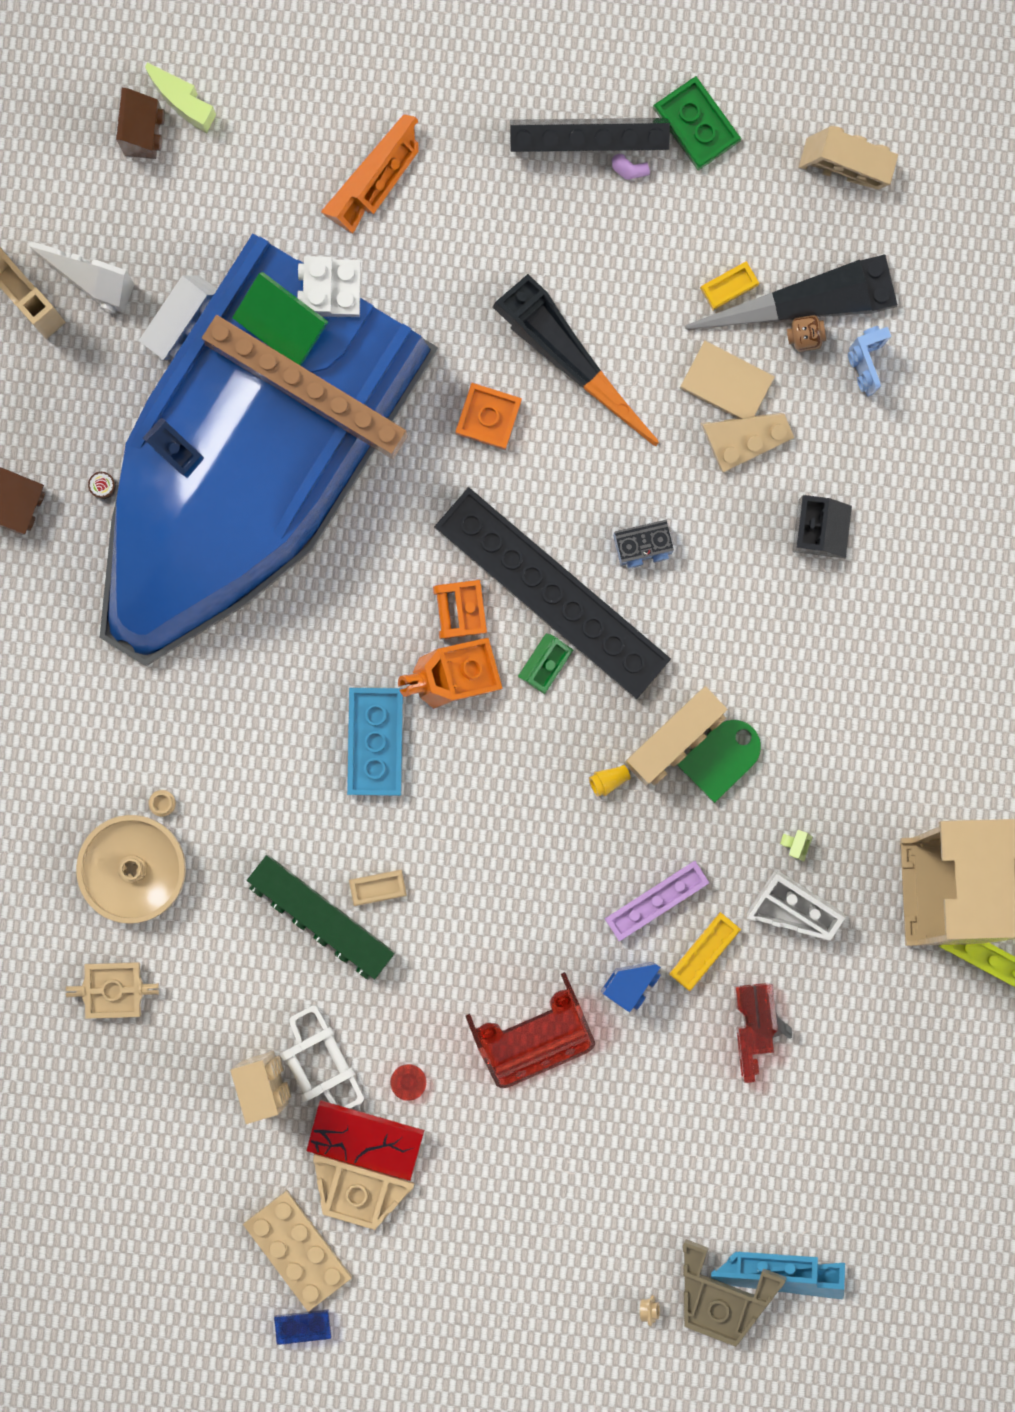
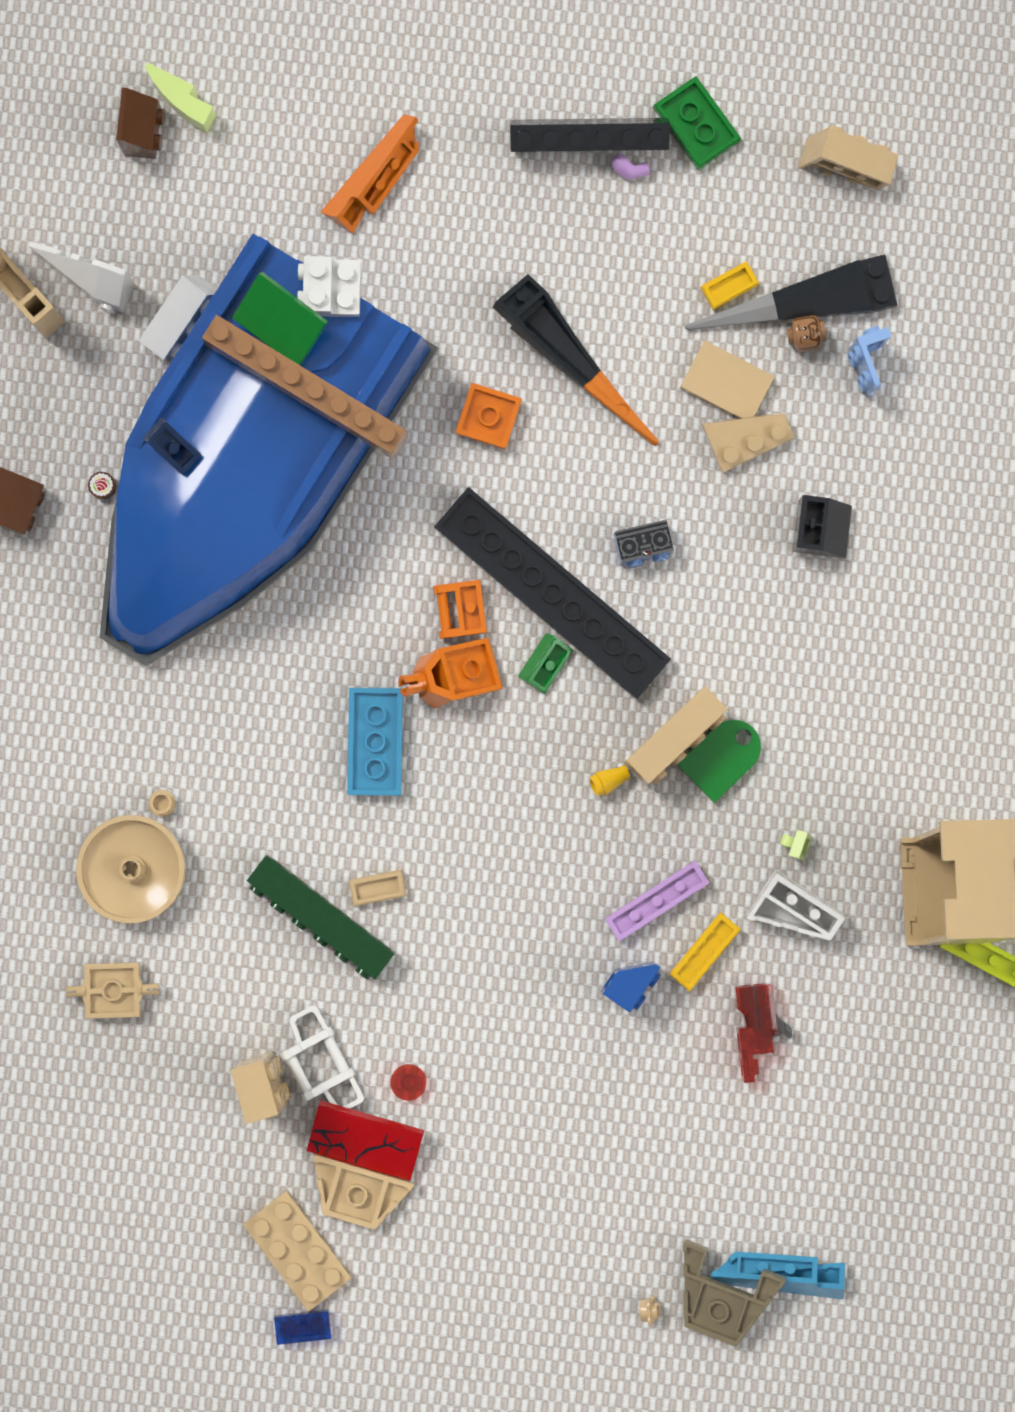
clear red windscreen [465,972,595,1088] -> none

